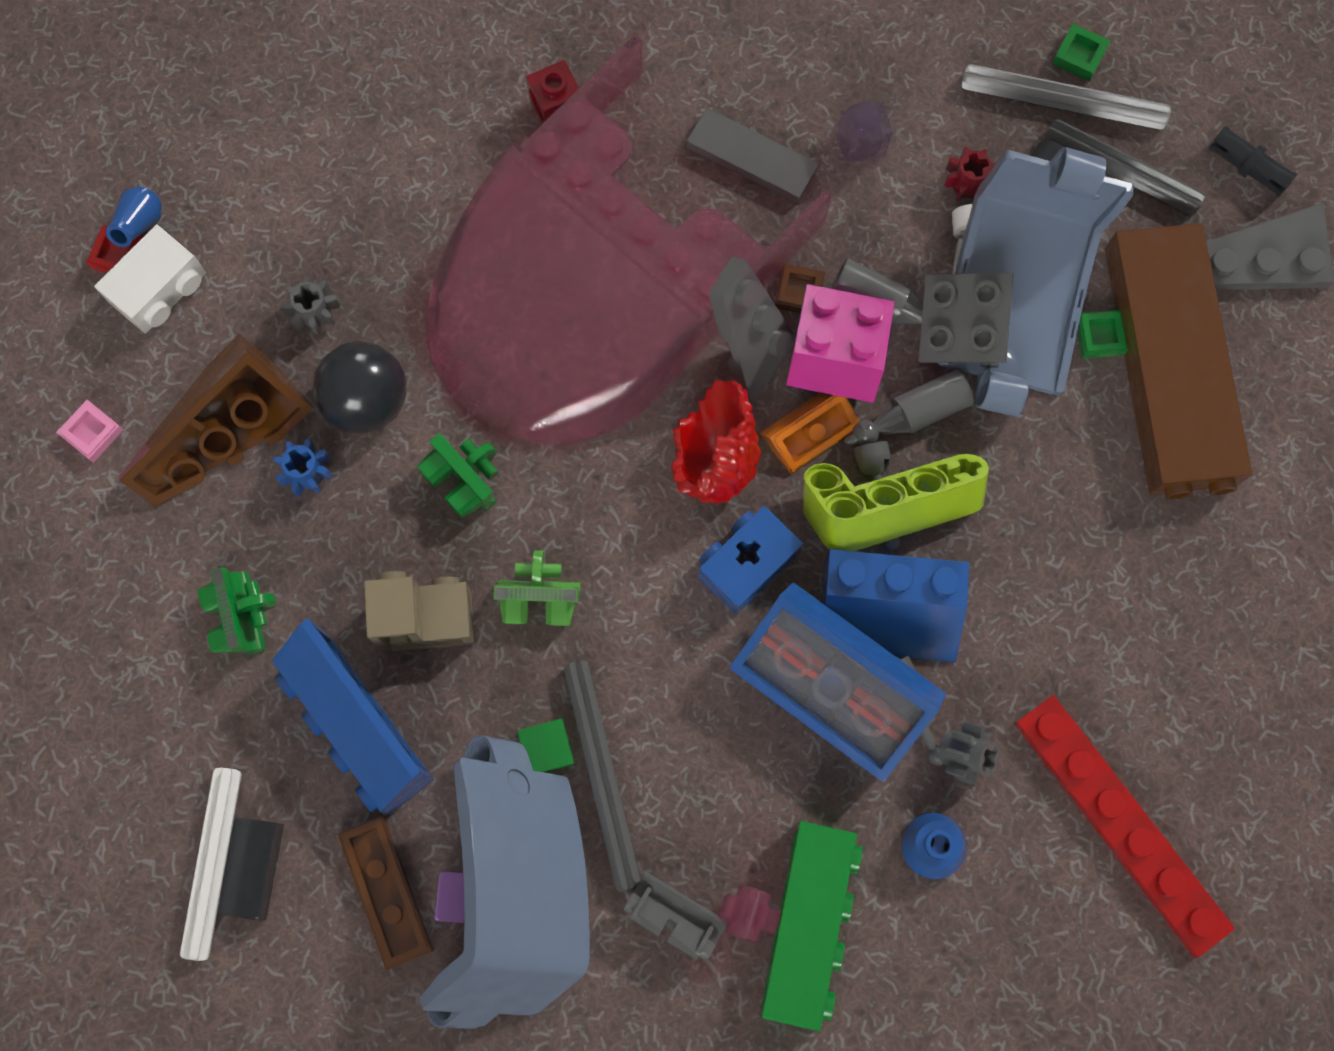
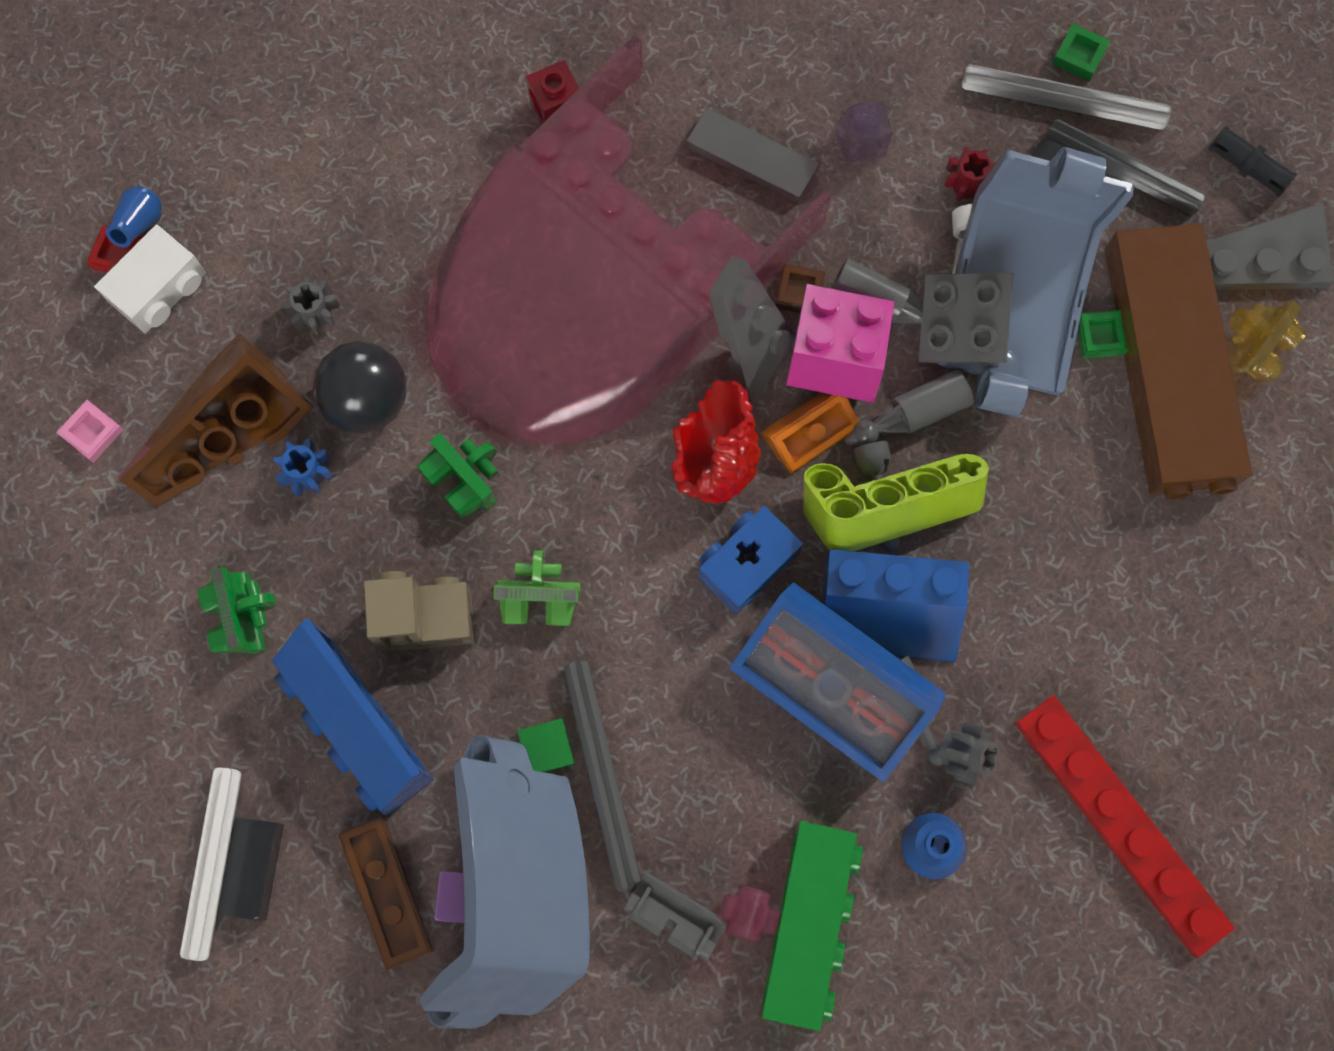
none -> clear yellow hips [1229,300,1307,382]

